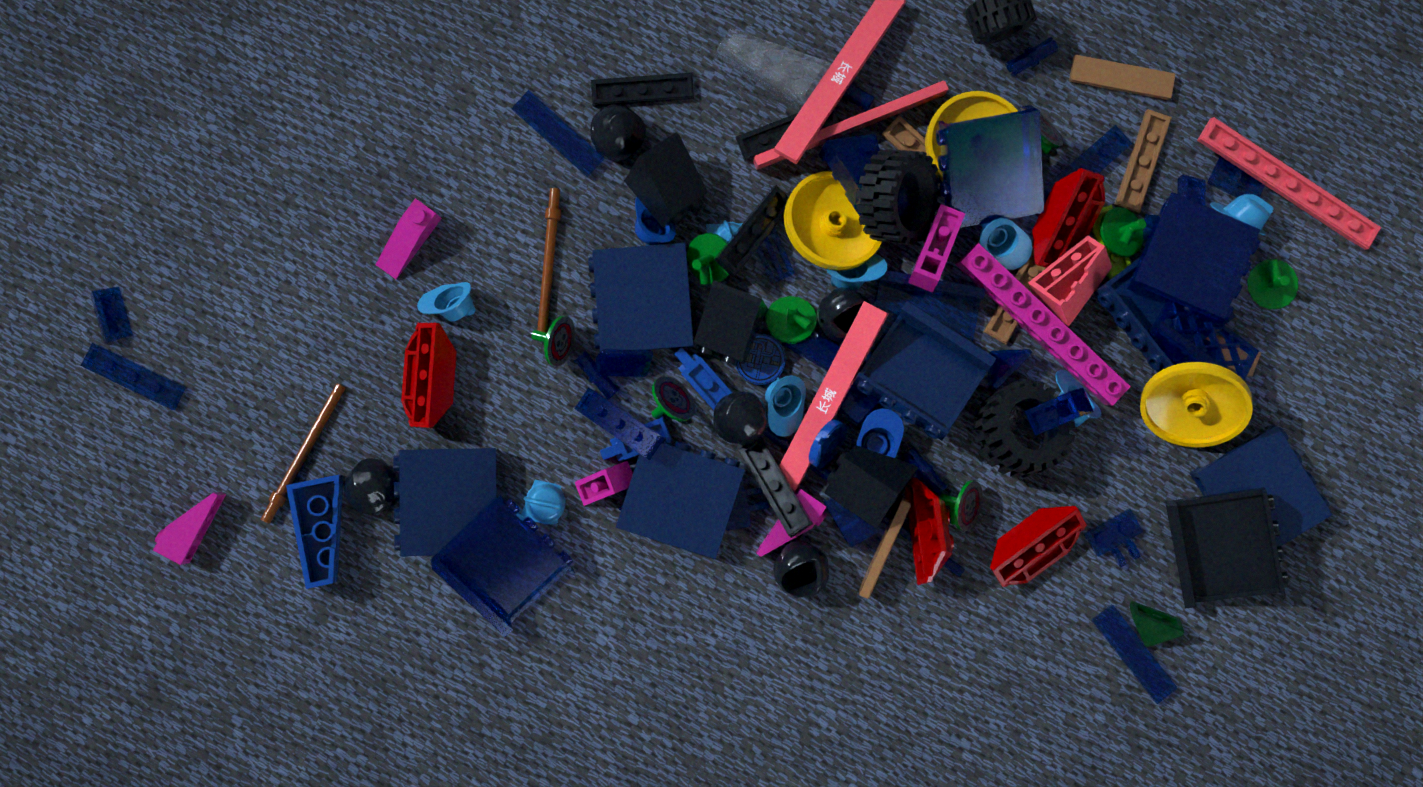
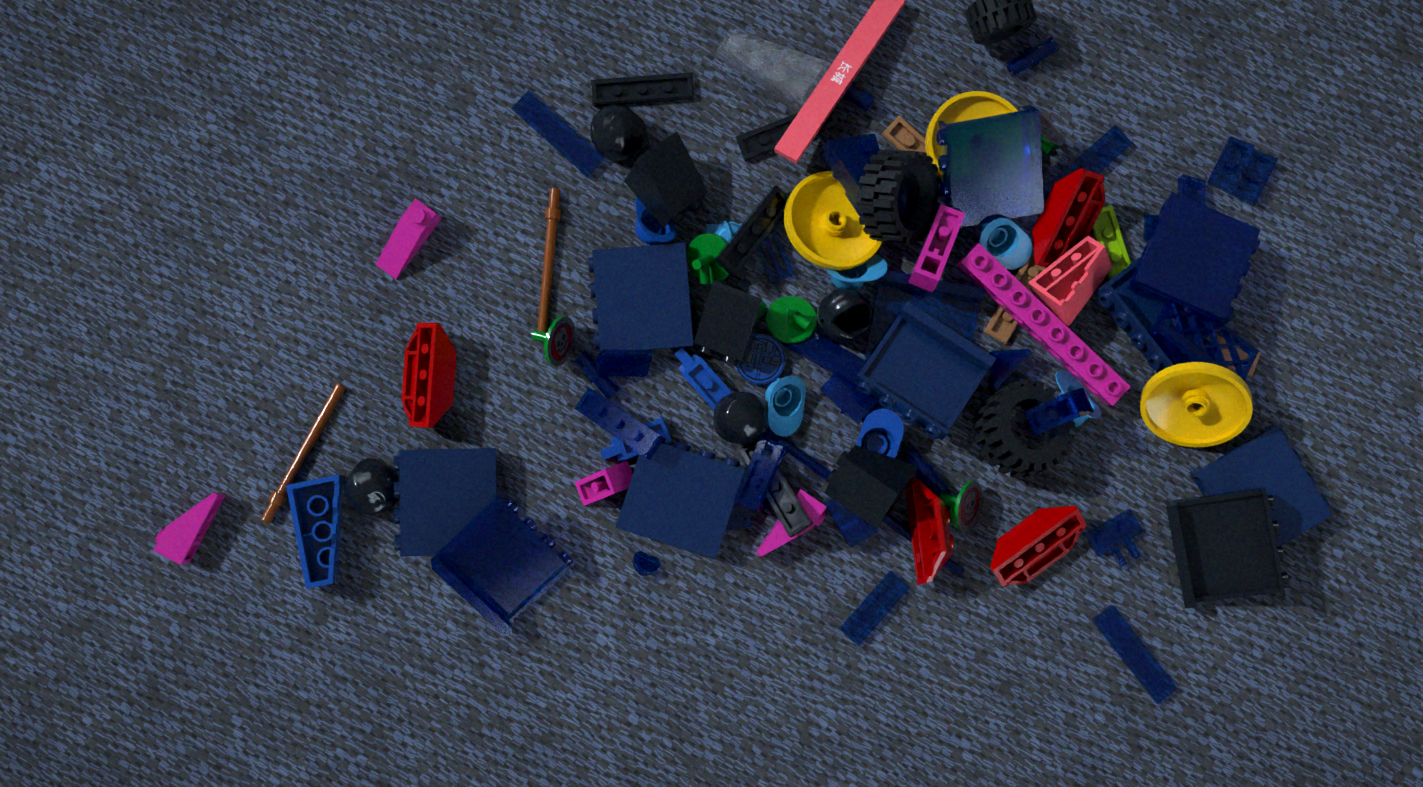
clear blue tile [81,343,186,410] -> none
clear blue slope [90,287,133,344] -> none
dark azure piece [417,282,476,322] -> none
dark azure piece [520,480,565,524] -> none
shield [651,376,695,422] -> none
coral tile [754,81,948,170] -> none
black piece [773,540,829,598] -> none
coral tile [779,301,889,493] -> none
blue tile [809,419,847,468] -> none
medium nougat tile [859,496,911,599] -> none
medium nougat tile [1069,55,1176,100] -> none
green shield [1100,207,1146,257] -> none
medium nougat tile [1114,109,1172,214] -> none
dark green slope [1130,601,1184,647] -> none
coral tile [1197,117,1381,250] -> none
dark azure piece [1210,194,1273,236] -> none
green shield [1247,259,1298,309] -> none
none -> clear blue piece [632,551,660,576]
none -> clear blue plate [733,435,788,512]
none -> clear blue tile [839,570,910,646]

